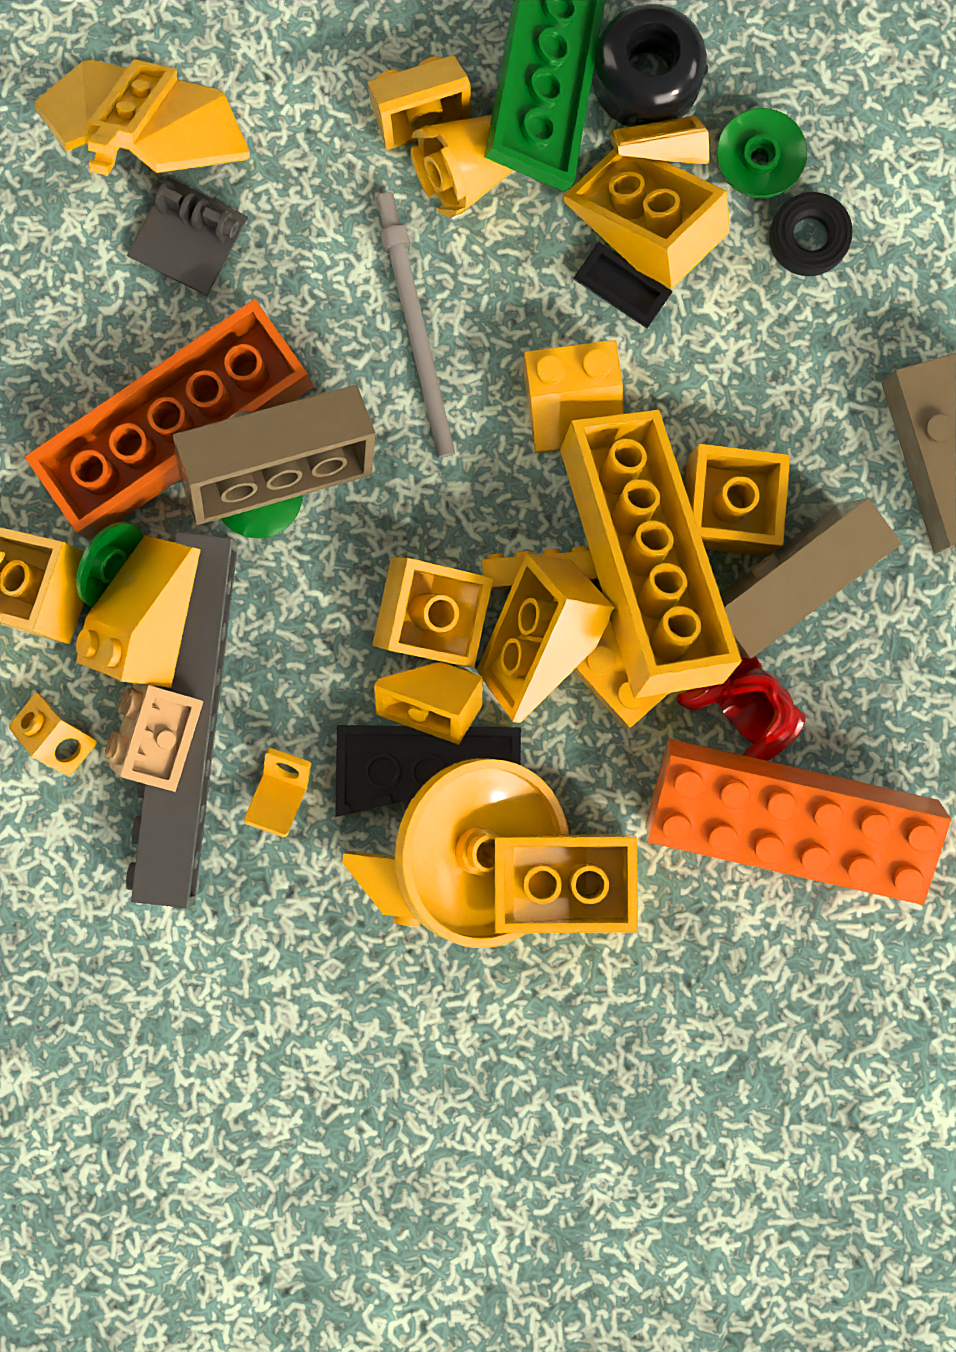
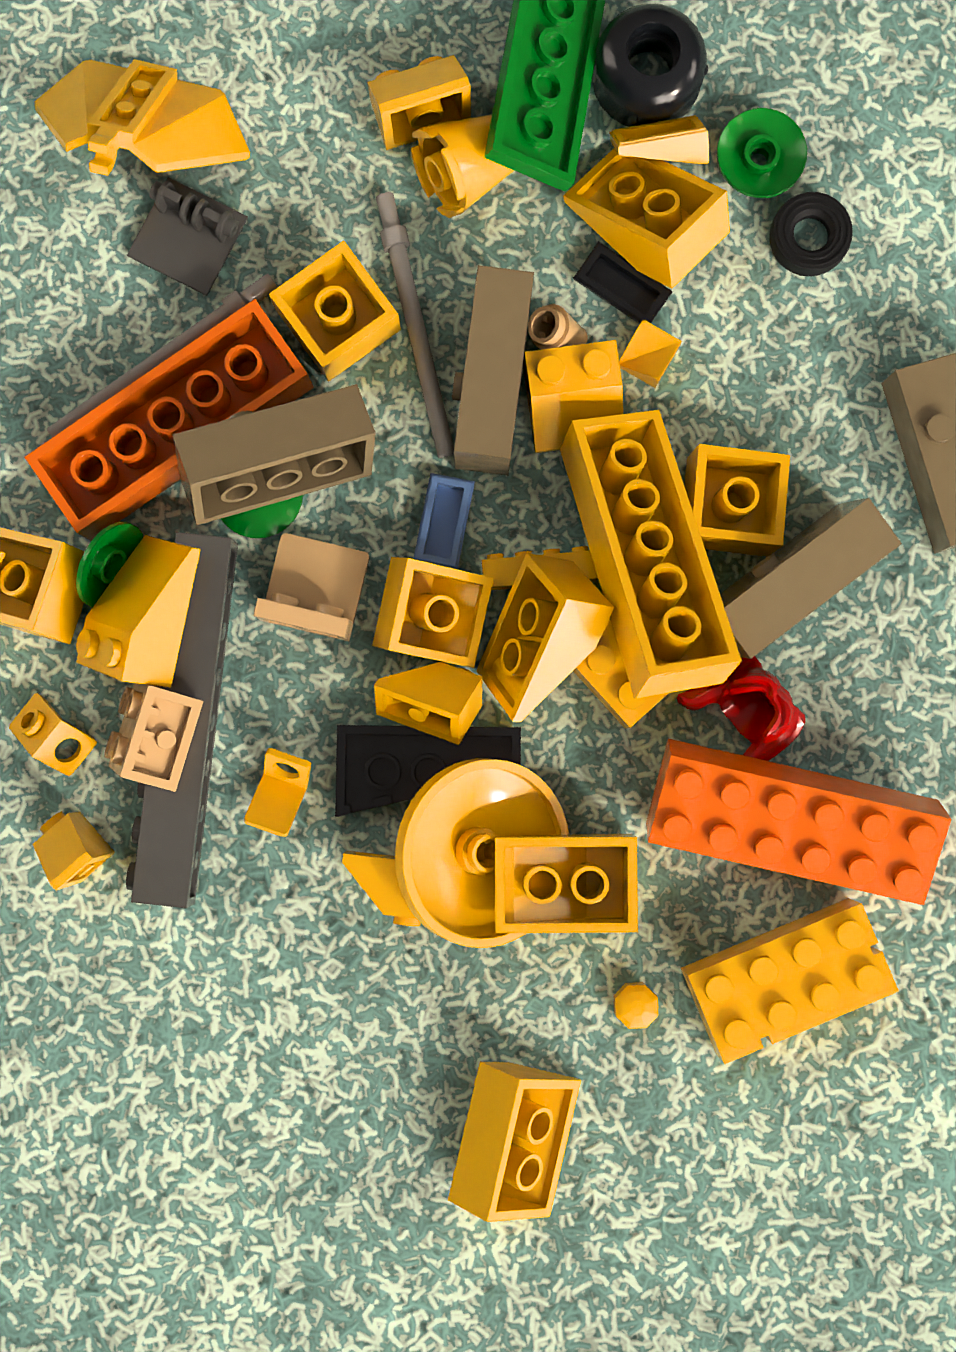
none -> yellow slope [33,811,115,890]
none -> light grey bar [47,273,278,437]
none -> tan bracket [253,533,370,642]
none -> yellow brick [269,240,401,382]
none -> medium blue tile [413,473,475,570]
none -> yellow slope [448,1061,581,1222]
none -> dark tan brick [452,265,534,476]
none -> tan cone [528,304,588,349]
none -> yellow tile [614,982,659,1029]
none -> yellow slope [619,320,682,388]
none -> yellow piece [681,898,899,1064]

